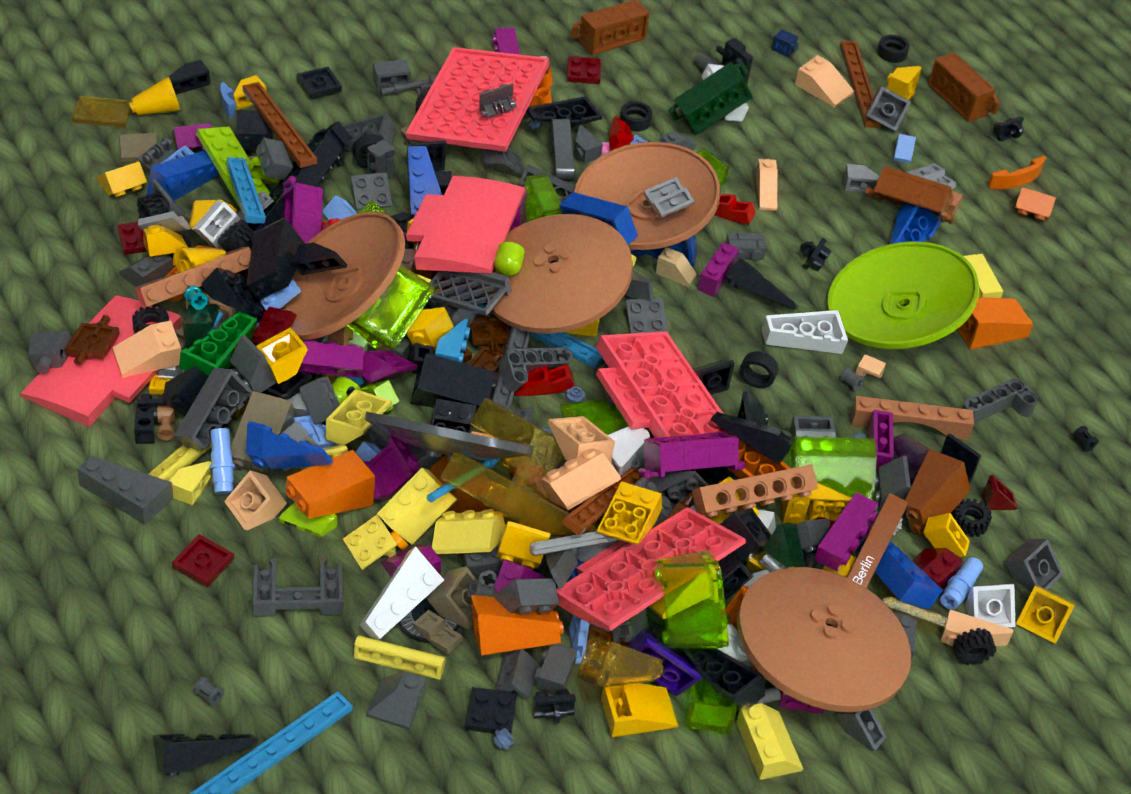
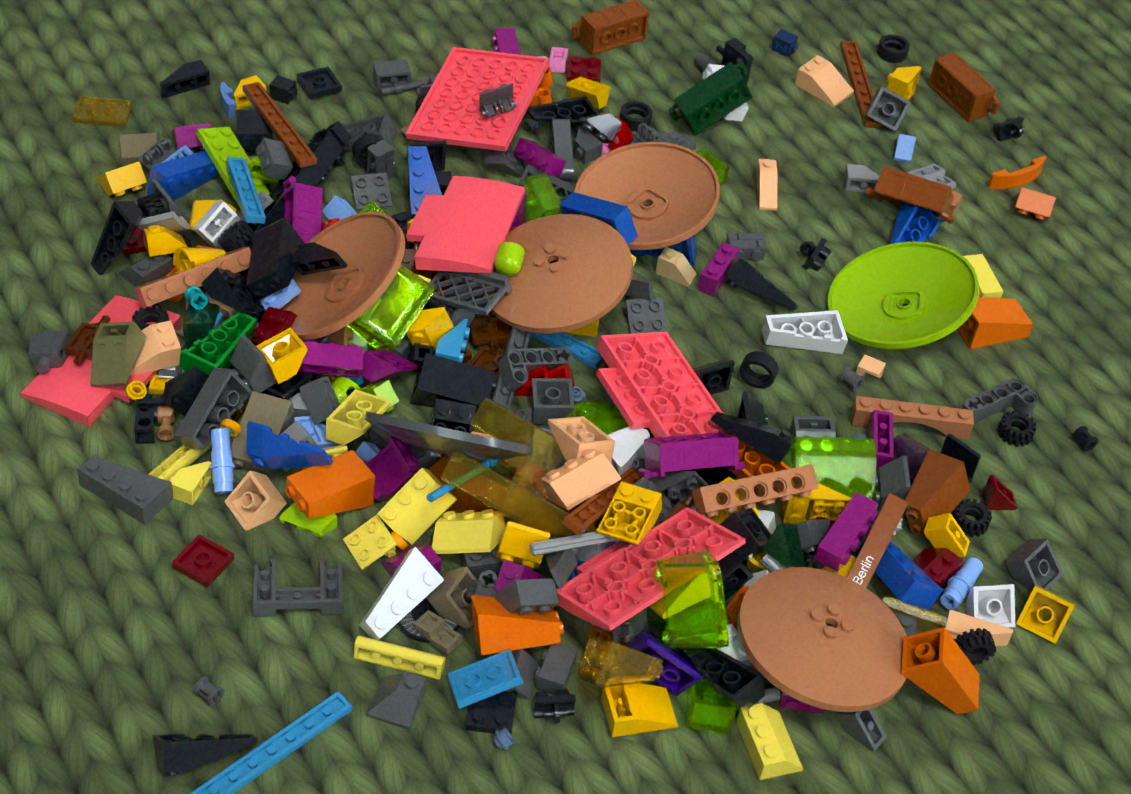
yellow cone [129,77,181,115] -> none
light blue wing [569,615,591,664] -> none
light grey slope [644,177,695,217] -> none
red slope [714,194,755,224] -> none
none -> black wedge [90,201,143,275]
none -> olive slope [90,321,146,386]
none -> yellow plate [126,381,147,401]
none -> light orange tile [219,419,241,437]
none -> black brick [269,75,298,104]
none -> dark azure tile [447,649,523,709]
none -> magenta brick [513,138,566,177]
none -> dark grey slope [531,378,574,424]
none -> bright pink slope [549,47,568,73]
none -> yellow slope [566,77,611,110]
none -> slope [579,113,622,142]
none -> dark grey hinge [633,123,679,145]
none -> orange slope [901,627,980,715]
none -> black tyre [998,410,1037,447]

